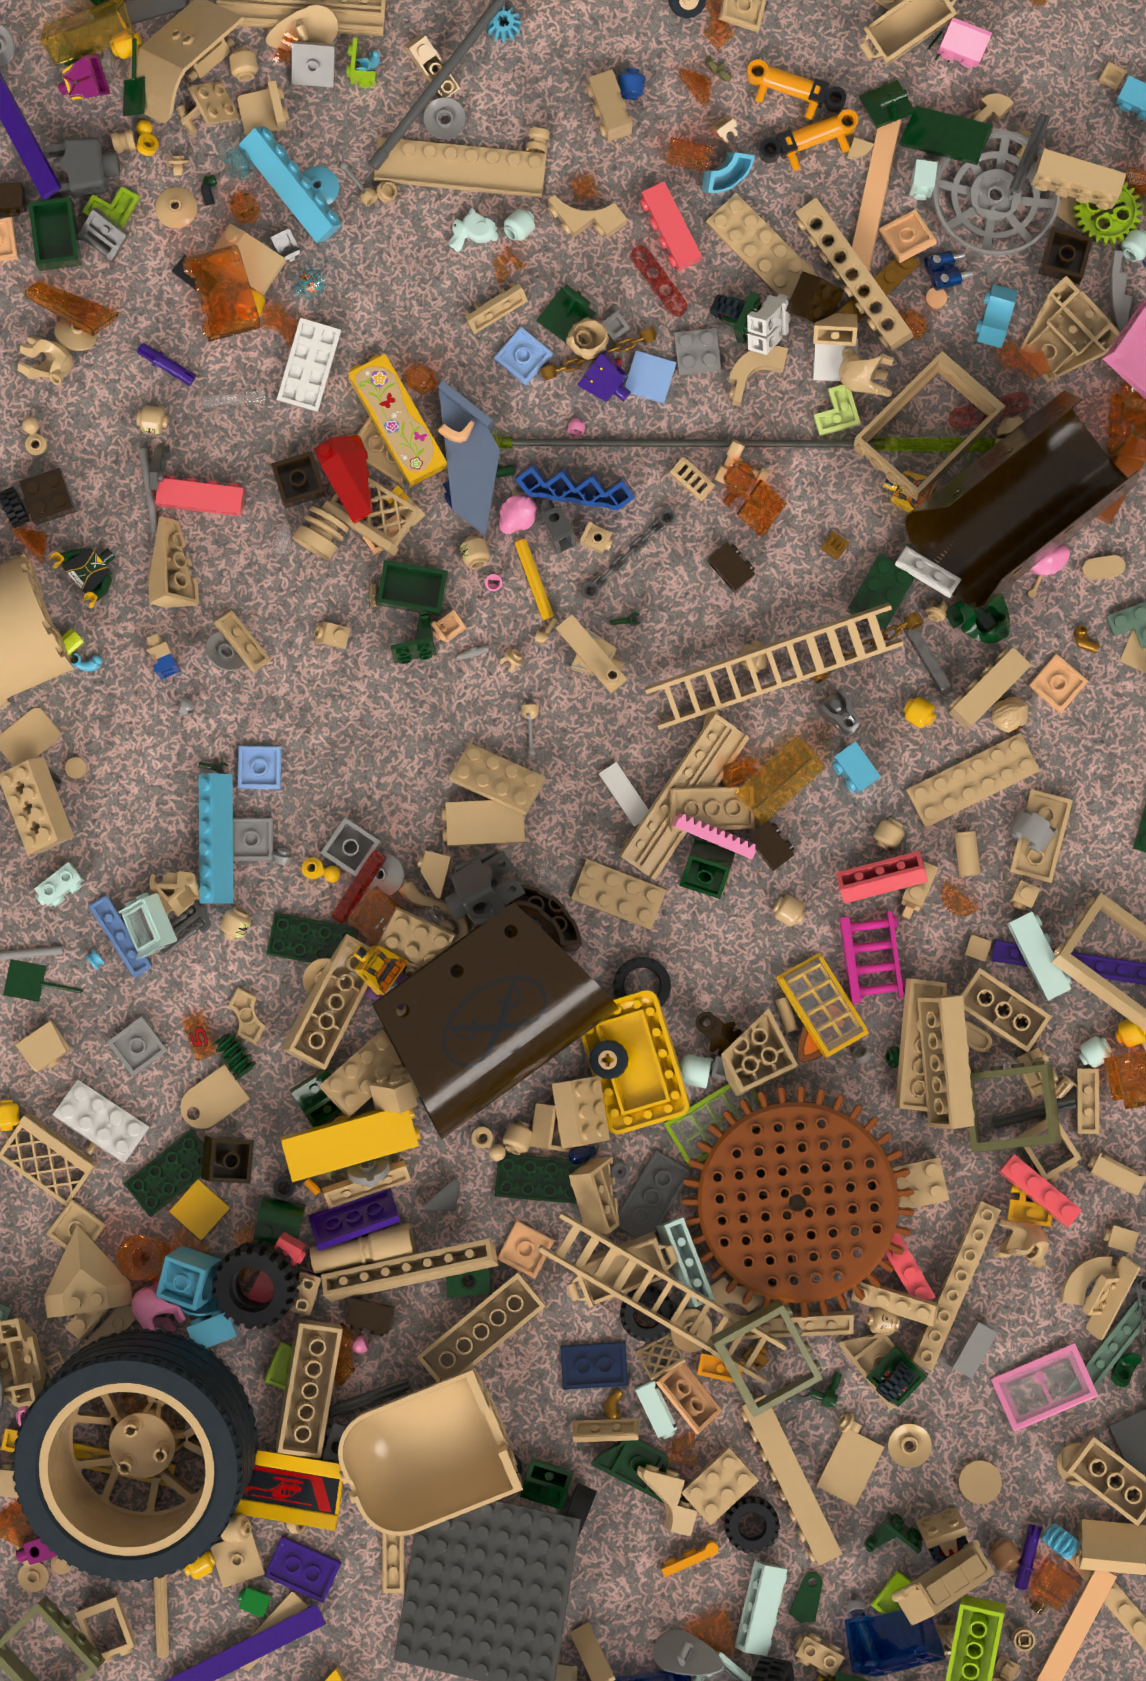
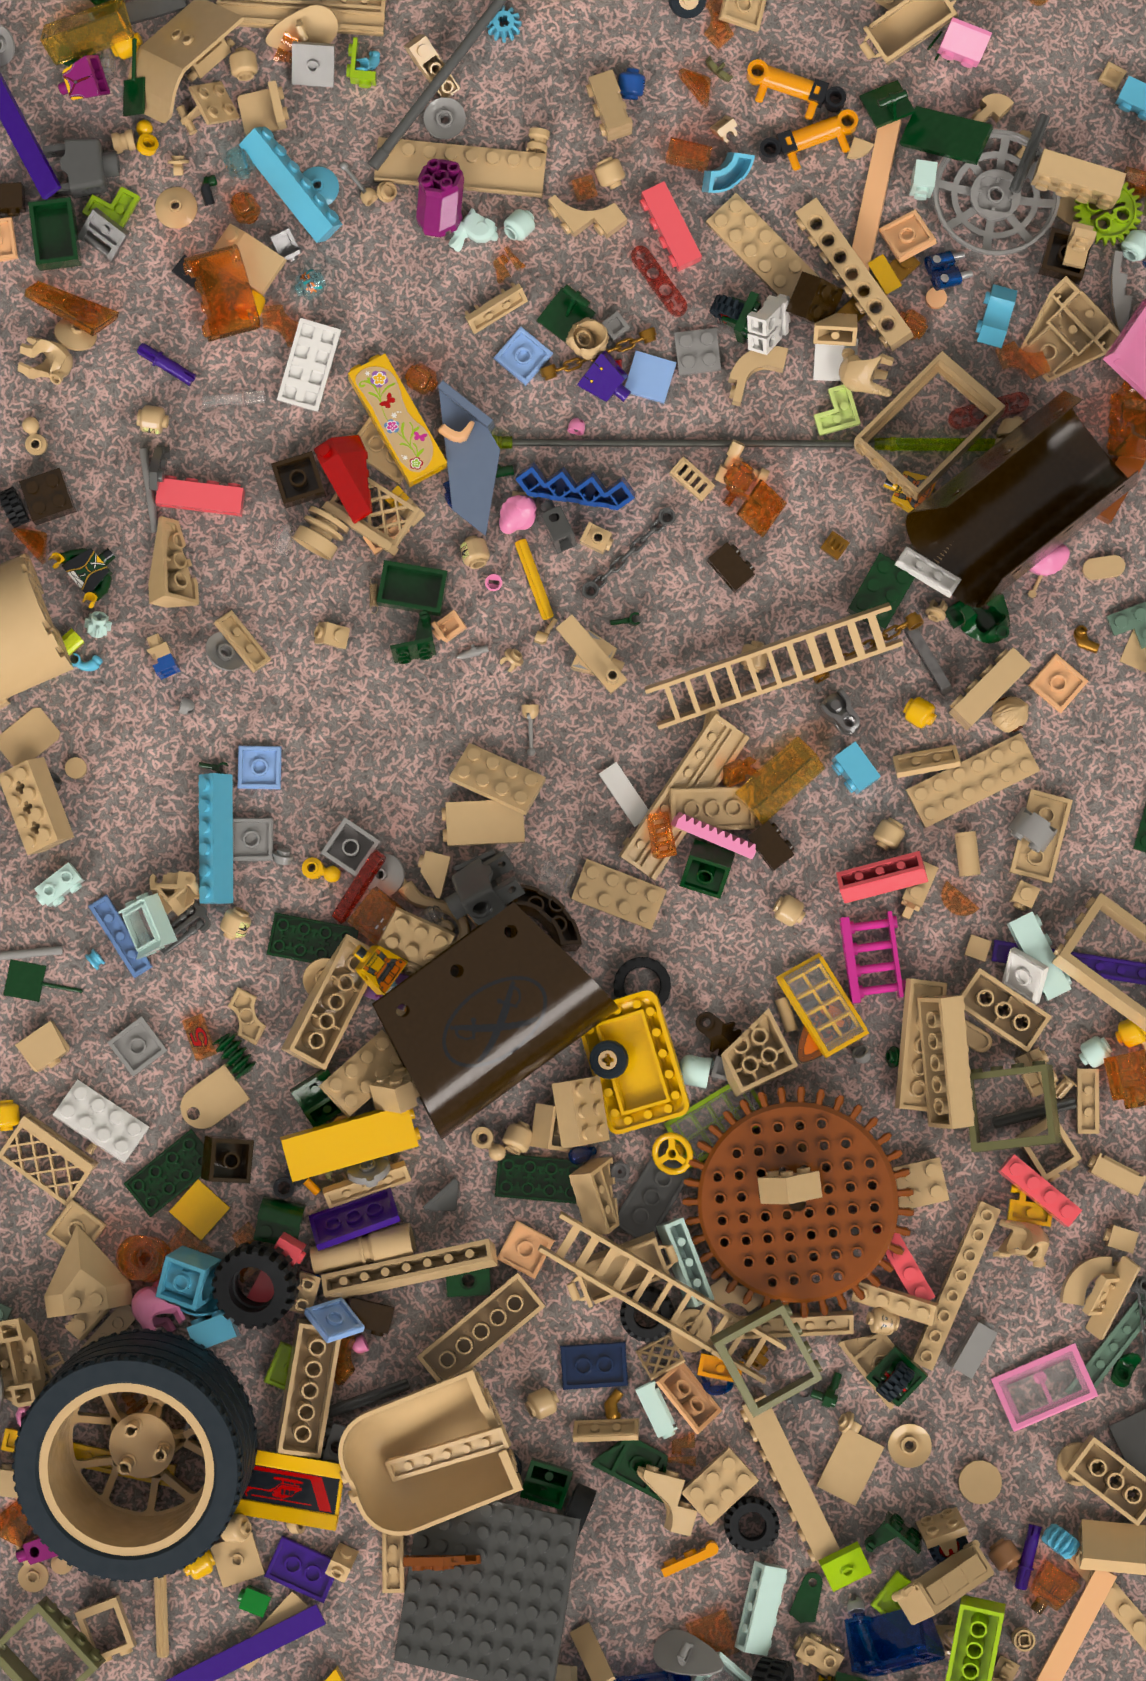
none -> light aqua gear [84,611,112,638]
none -> light blue tile [304,1297,365,1343]
none -> tan bracket [325,1542,359,1583]
none -> tan plate [385,1424,511,1482]
none -> dark orange wing [403,1555,481,1571]
none -> magenta brick [416,159,464,238]
none -> tan head [525,1387,559,1420]
none -> tan head [594,156,625,189]
none -> clear orange slope [646,811,677,859]
none -> yellow piece [652,1132,693,1175]
none -> clear blue piece [701,1376,733,1396]
none -> tan brick [758,1167,822,1204]
none -> lime plate [818,1541,872,1592]
none -> yellow sticker [868,254,902,294]
none -> tan plate [893,745,961,778]
none -> white tile [1002,947,1049,1005]
none -> tan bracket [1062,222,1097,269]

